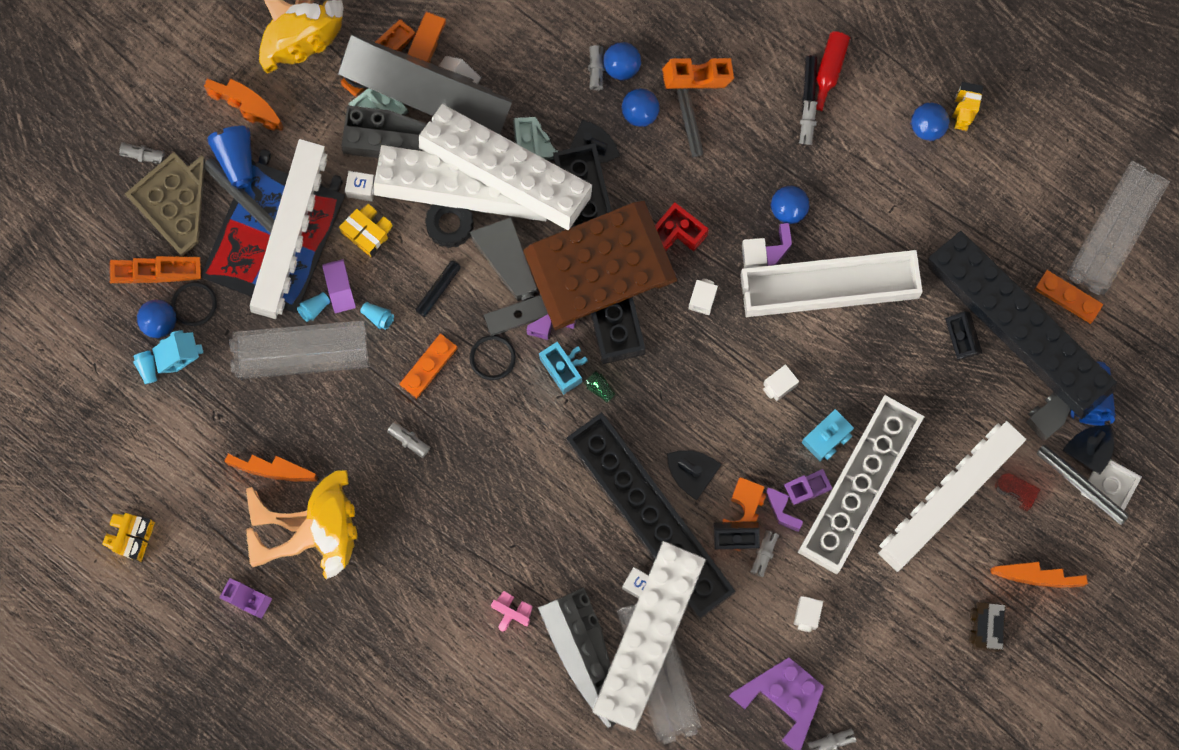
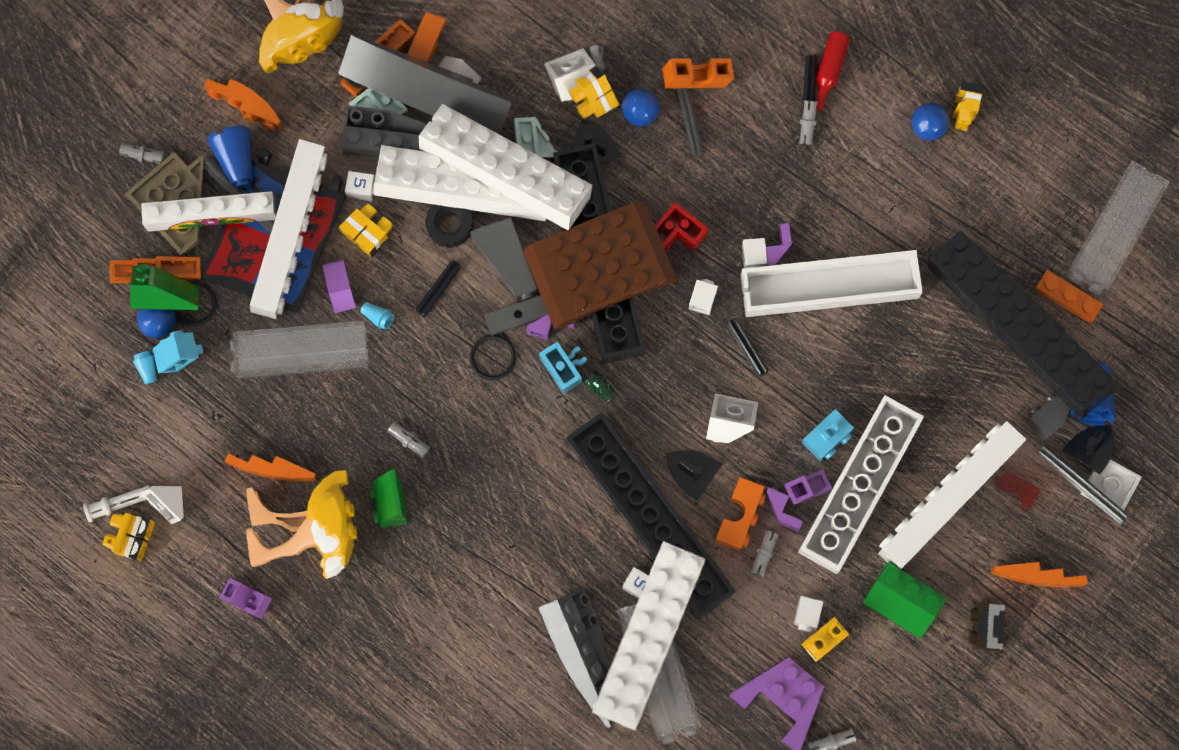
medium azure cone [297,292,330,322] -> none
orange plate [399,333,458,399] -> none
bright pink hips [491,591,533,632] -> none
blue piece [604,42,641,80] -> none
black slope [714,521,760,550] -> none
white brick [763,364,799,401] -> none
blue piece [771,185,810,224] -> none
black slope [945,311,982,360] -> none
none -> white pin [83,485,149,523]
none -> green slope [130,264,199,310]
none -> white brick [141,191,277,231]
none -> white slope [141,486,184,524]
none -> green slope [370,469,408,528]
none -> white slope [544,48,595,102]
none -> yellow hips [568,66,619,118]
none -> white slope [706,393,758,443]
none -> black axle [727,318,768,377]
none -> yellow hips [800,617,849,663]
none -> green slope [862,562,947,639]

